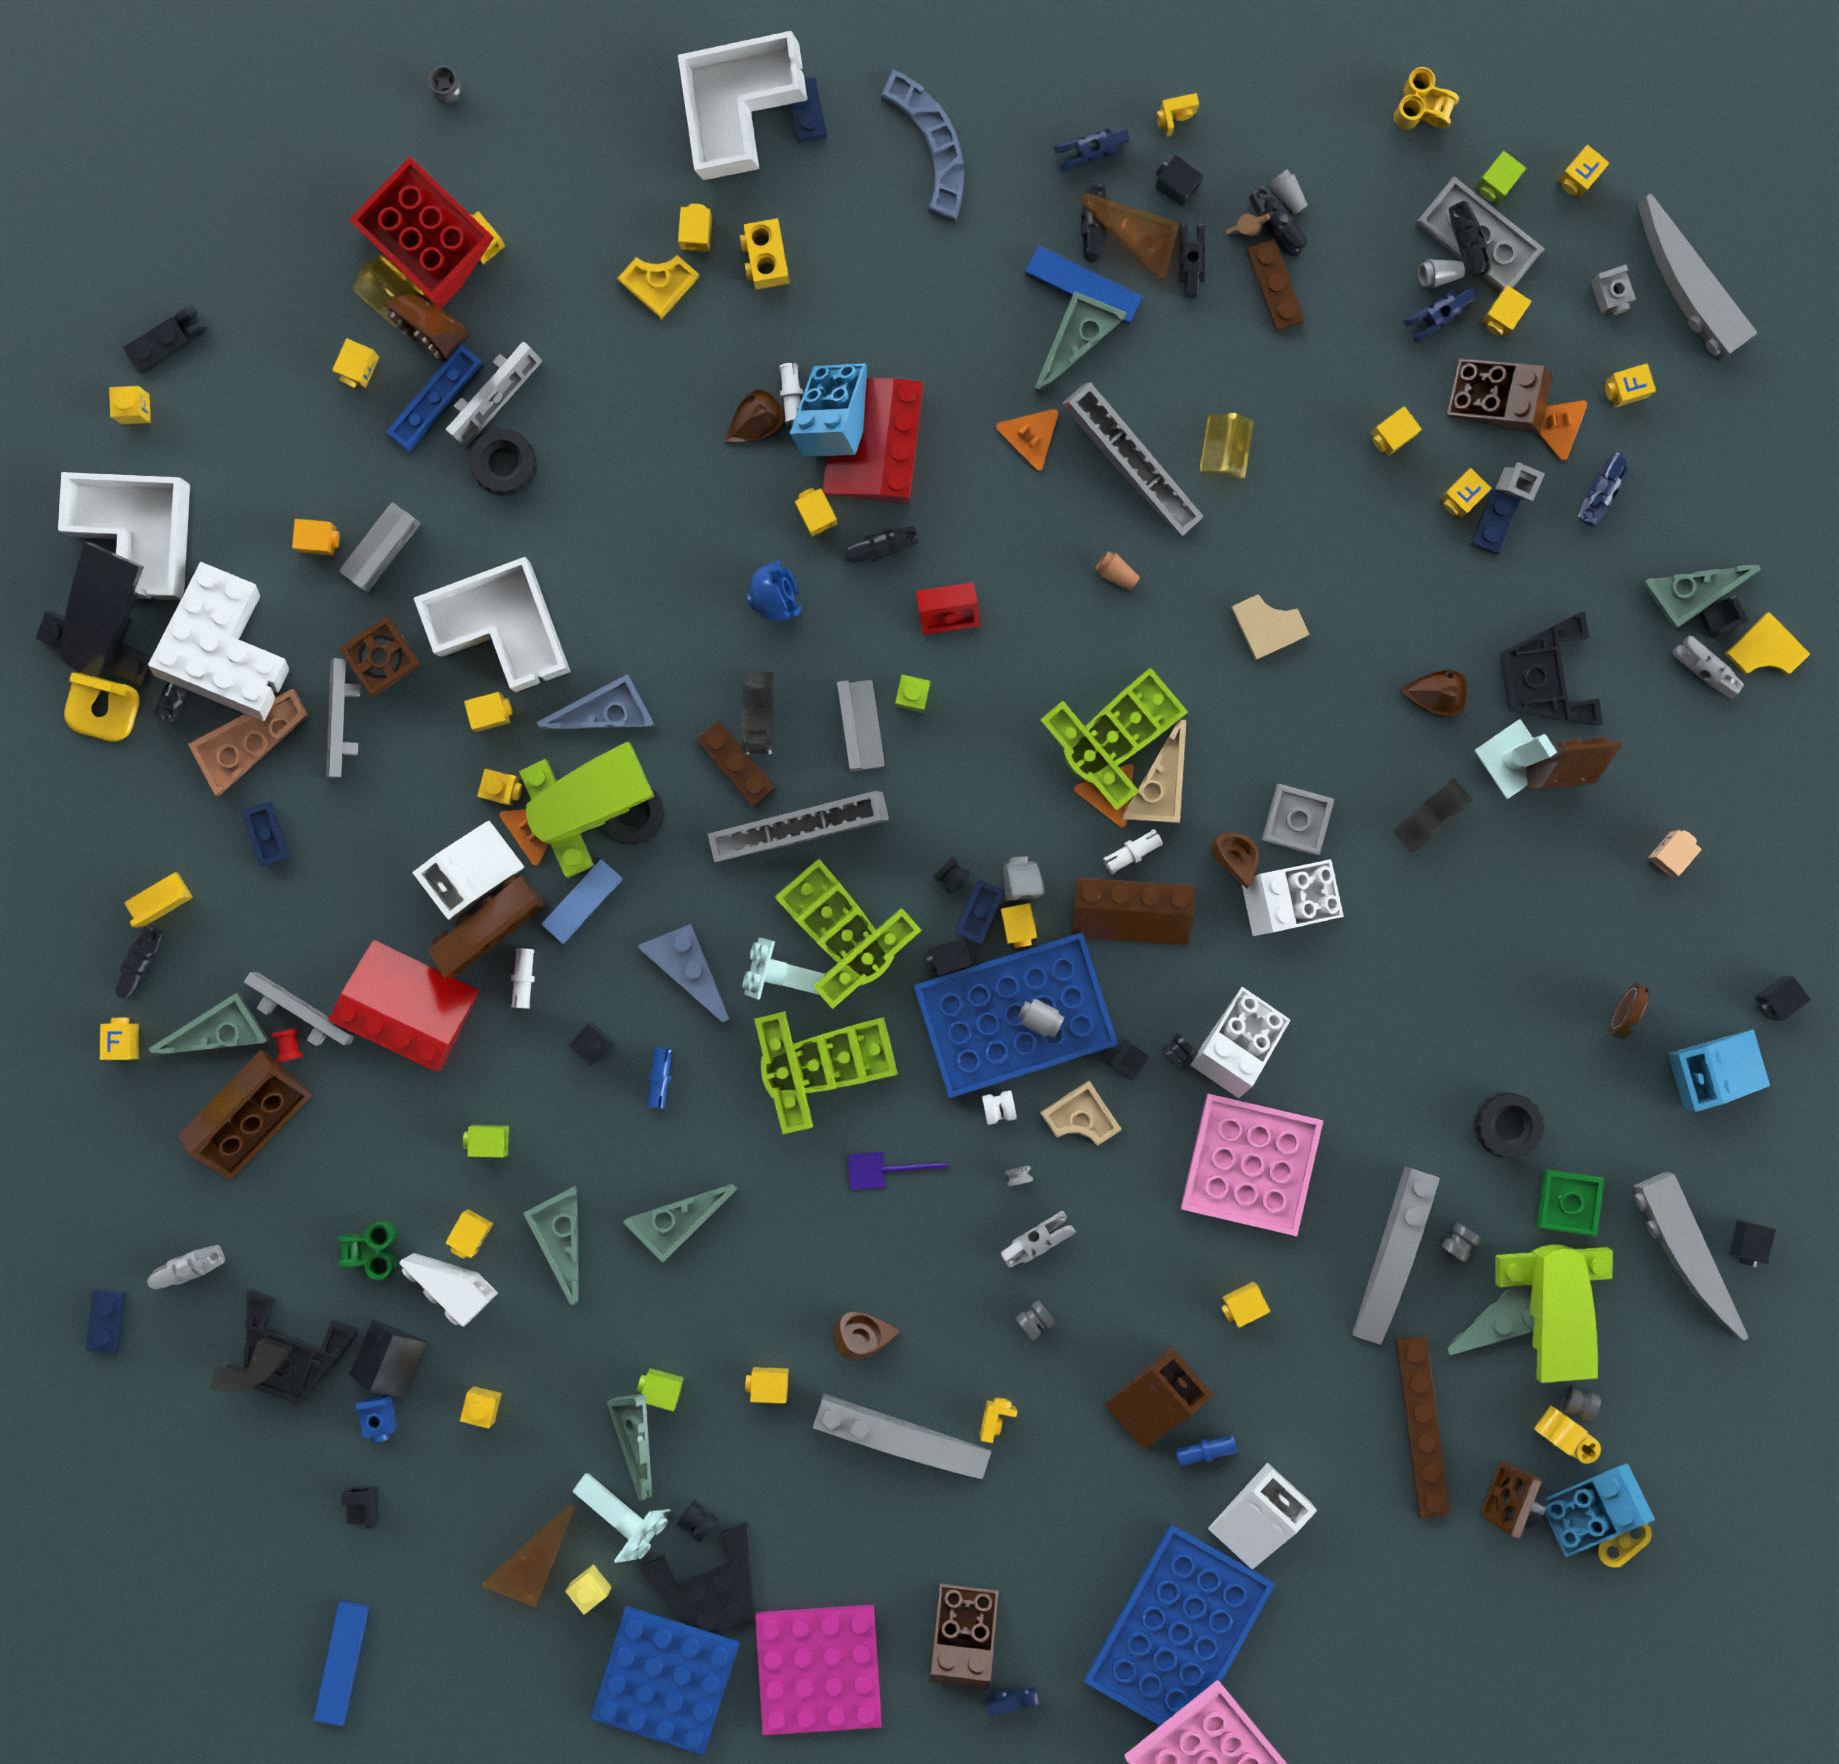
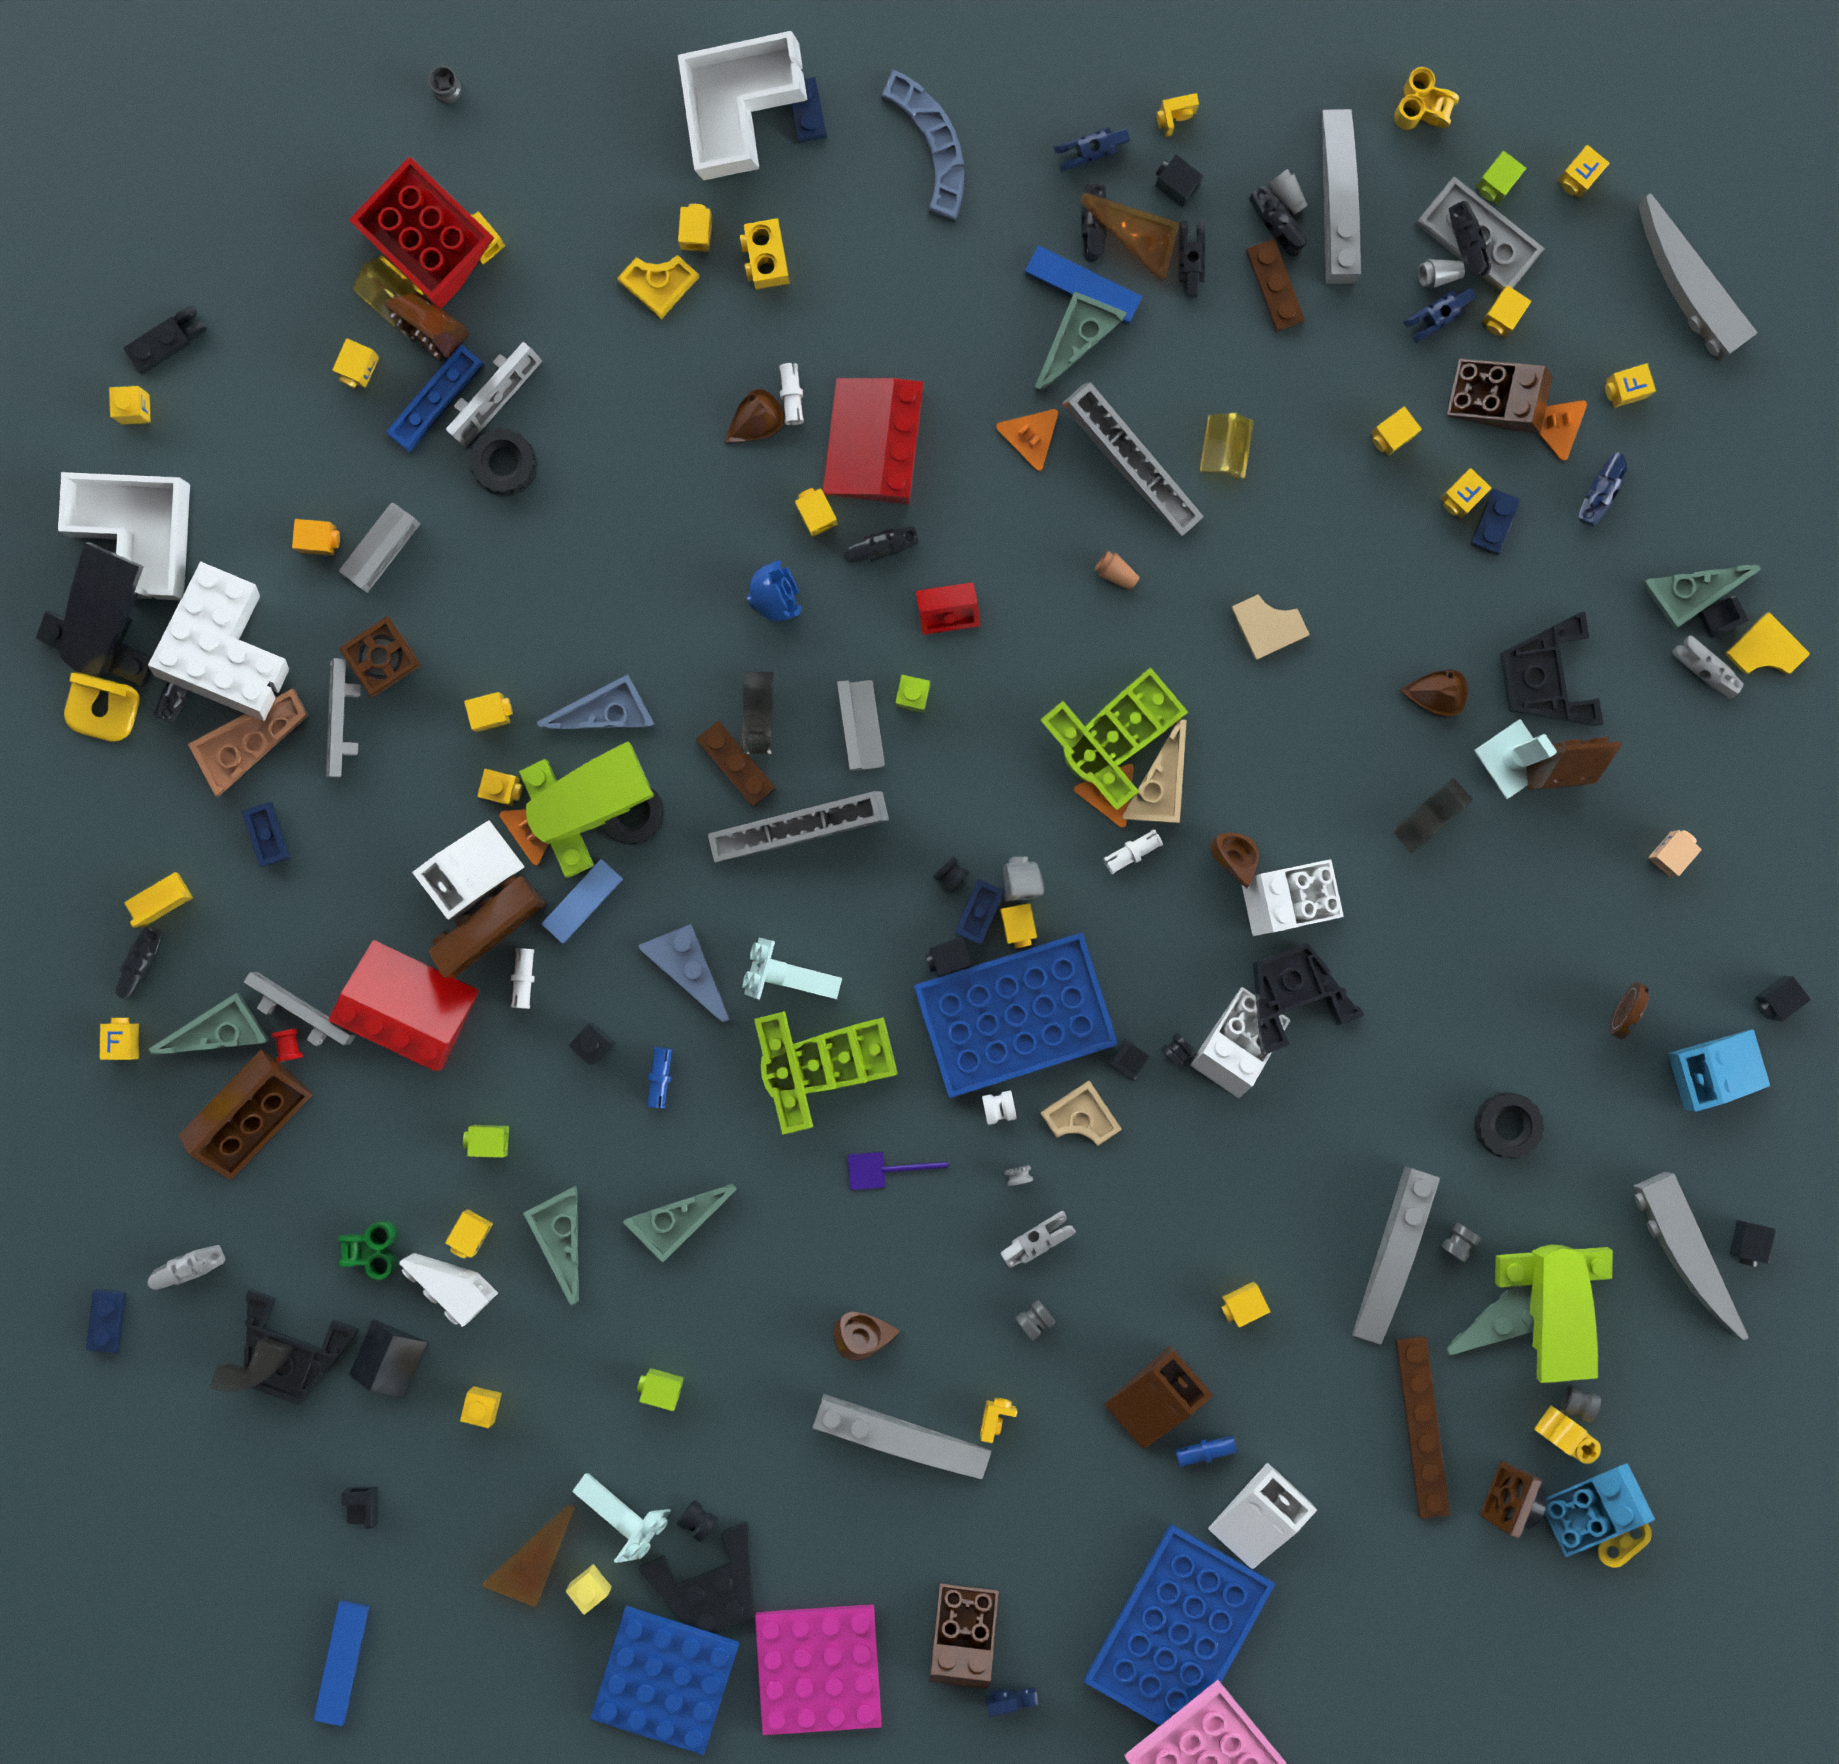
blue brick [355,1395,397,1443] -> none
white piece [414,557,571,692] -> none
sand green wing [606,1394,652,1500] -> none
yellow brick [745,1367,789,1403] -> none
lime slope [774,858,922,1009] -> none
dark azure slope [790,363,867,457] -> none
light grey brick [1018,998,1064,1038] -> none
reddish brown slope [1071,878,1195,945] -> none
bright pink plate [1180,1093,1323,1236] -> none
medium nougat piece [1226,214,1270,237] -> none
light grey plate [1261,784,1335,856] -> none
light grey brick [1495,462,1545,501] -> none
green plate [1536,1169,1605,1237] -> none
light grey brick [1591,265,1636,315] -> none
none -> black wing [1253,942,1364,1055]
none -> light grey slope [1321,109,1361,284]

